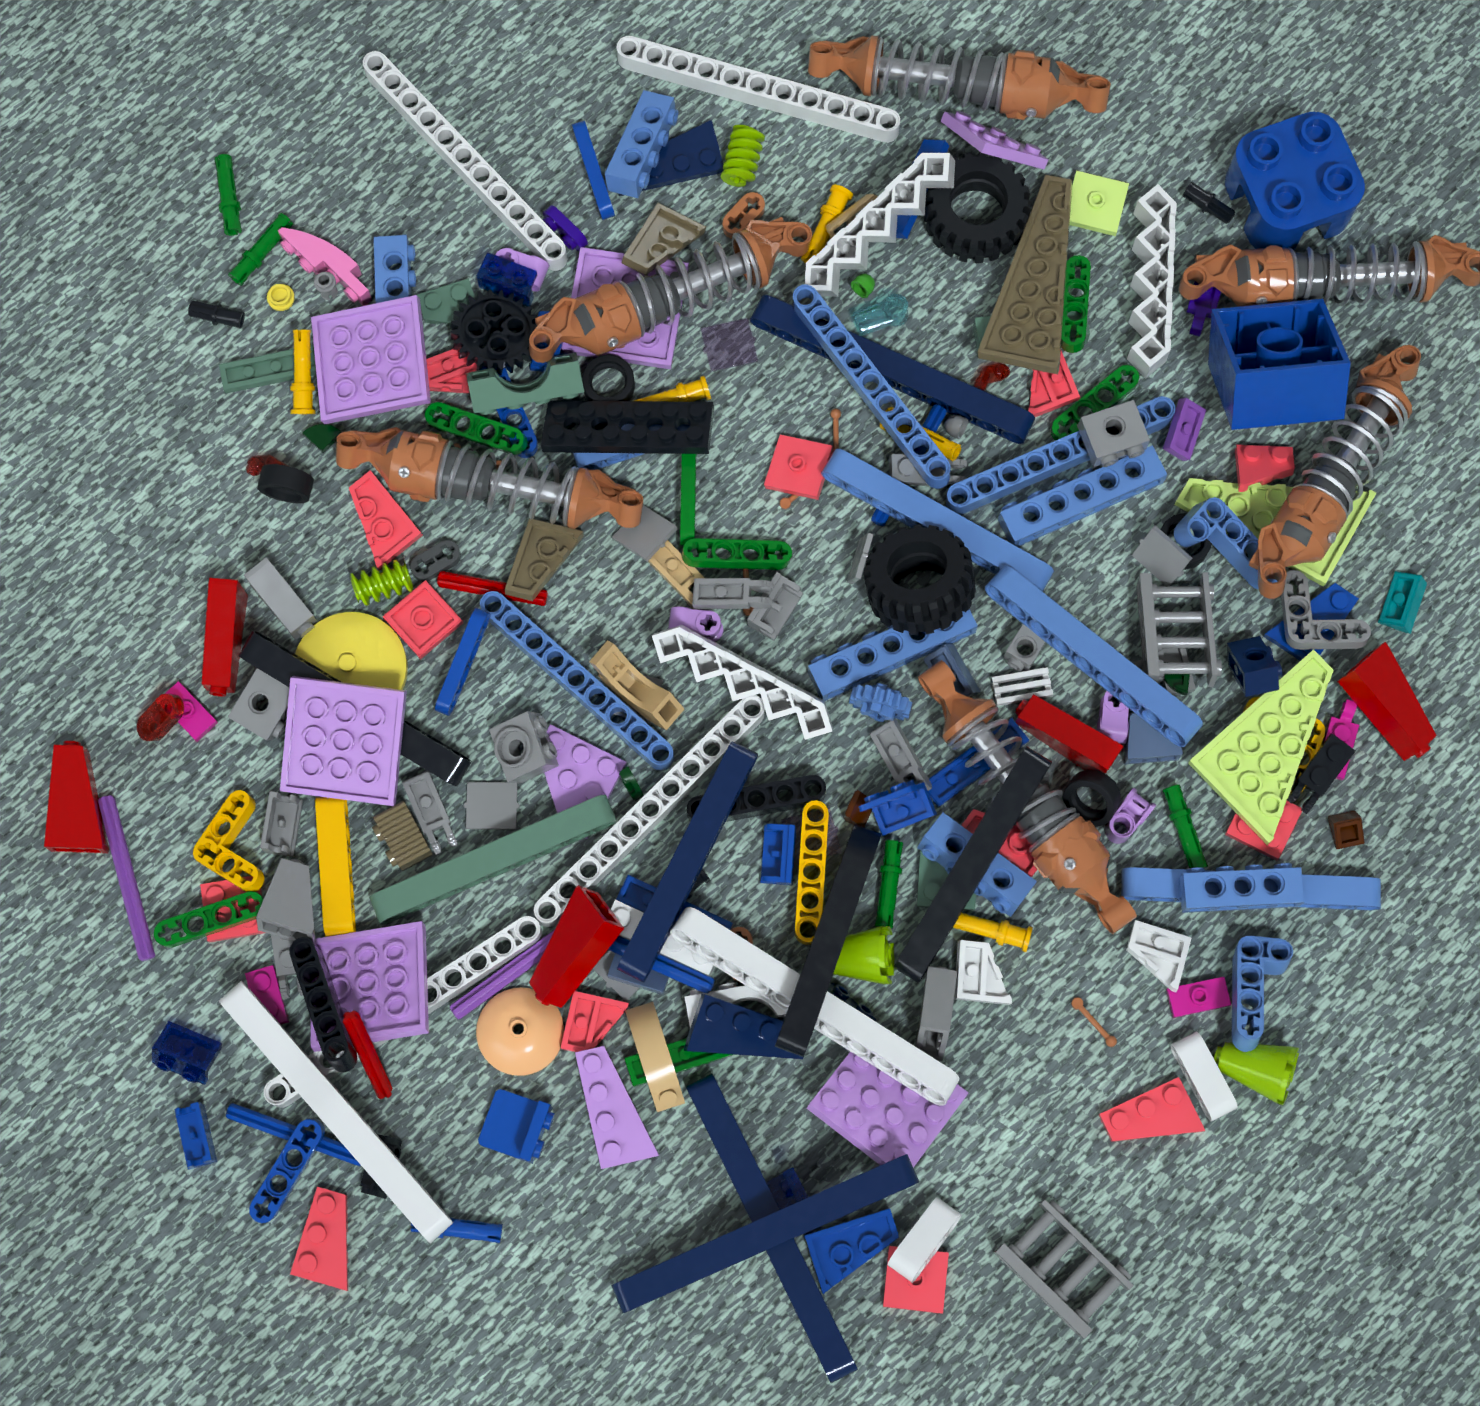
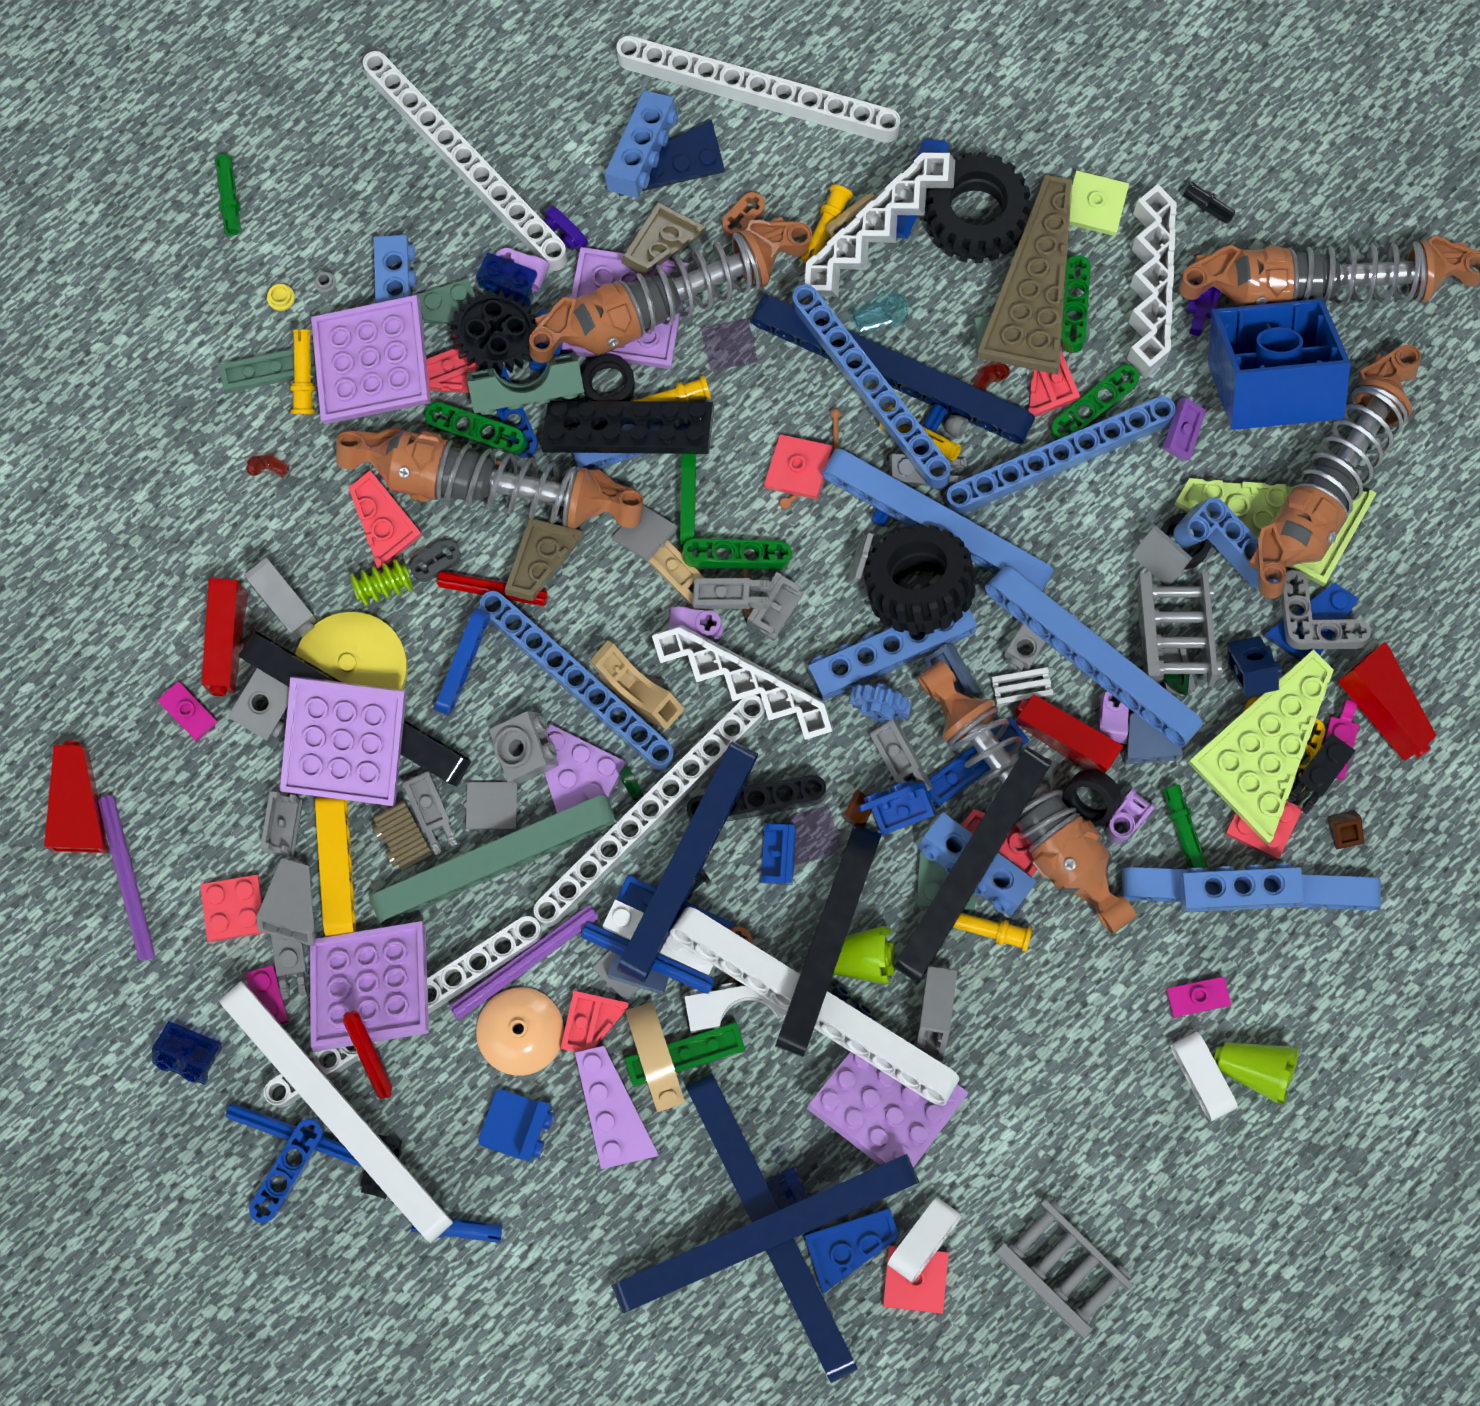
clear red plate [137,694,184,741] -> none
green beam [154,891,264,948] -> none
blue hinge [174,1102,218,1170] -> none
black axle [188,301,245,329] -> none
yellow beam [193,790,264,892] -> none
green pin [228,213,294,286] -> none
black tyre [257,464,314,503] -> none
bright pink slope [278,228,372,306] -> none
black beam [289,937,358,1073] -> none
coral wing [290,1187,349,1291] -> none
dark green tile [302,424,342,454] -> none
coral plate [382,580,463,660] -> none
red slope [529,885,624,1008] -> none
blue beam [572,120,615,220] -> none
dark blue wing [684,994,804,1059] -> none
lime piece [721,125,765,187] -> none
yellow beam [794,800,829,945] -> none
piece [808,35,1111,120] -> none
bright green hinge [851,274,875,298] -> none
green pin [874,840,903,929] -> none
lavender plate [941,111,1049,169] -> none
white wing [954,940,1012,1005] -> none
medium blue brick [998,445,1167,547] -> none
nougat hinge [1071,997,1117,1047] -> none
light grey brick [1077,400,1150,467] -> none
coral wing [1099,1077,1206,1142] -> none
white wing [1126,920,1192,992] -> none
blue piece [1225,112,1365,250] -> none
medium blue beam [1232,936,1293,1052] -> none
coral wing [1235,445,1295,492] -> none
teal slope [1378,571,1427,634] -> none

